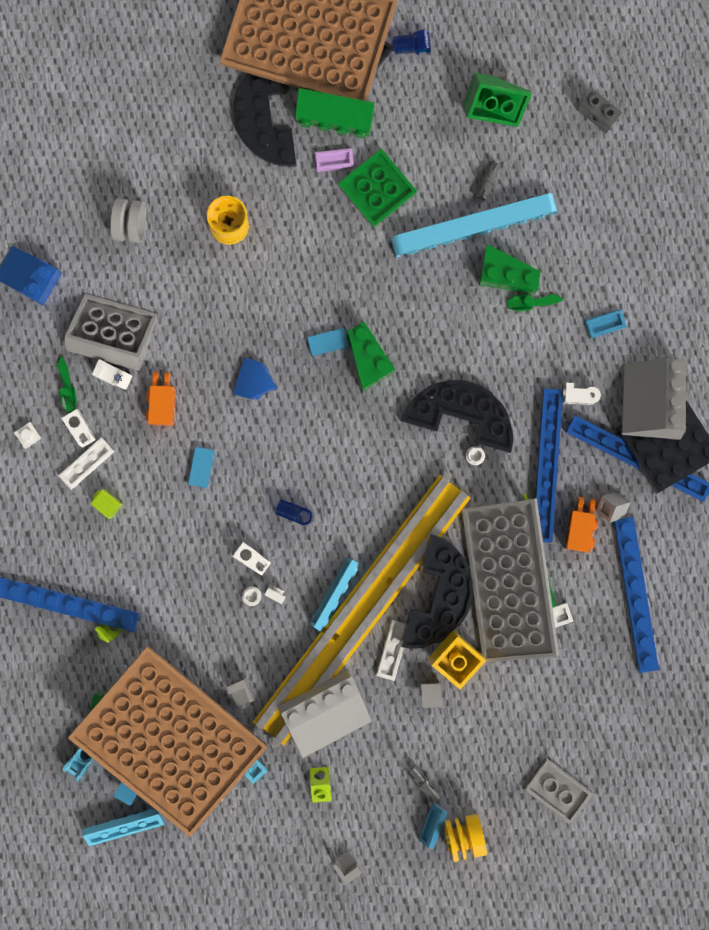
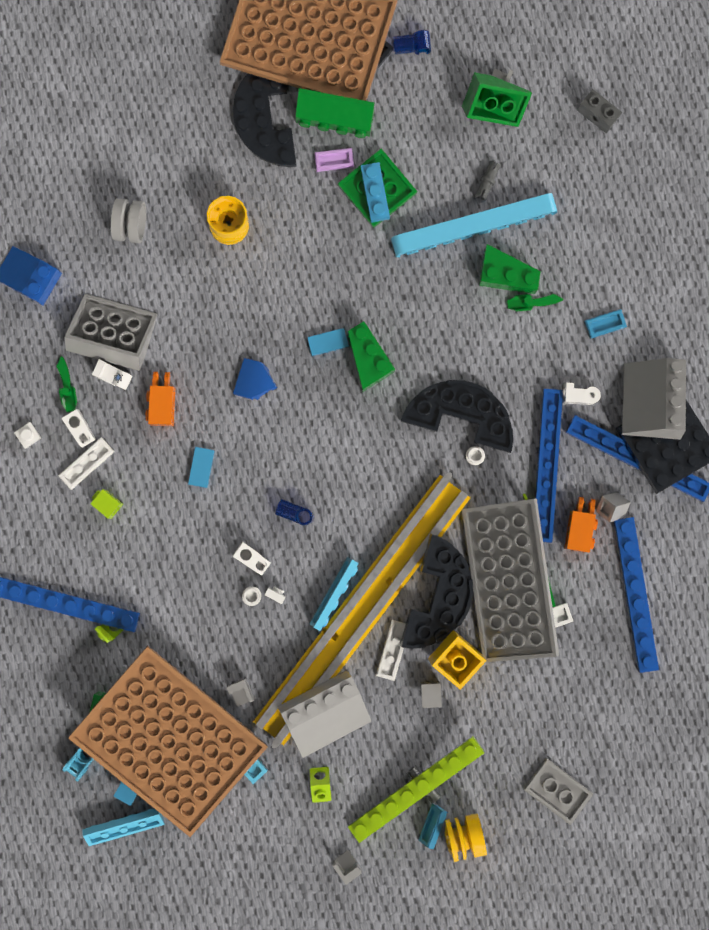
none -> lime plate [348,736,485,843]
none -> dark azure plate [361,162,390,223]

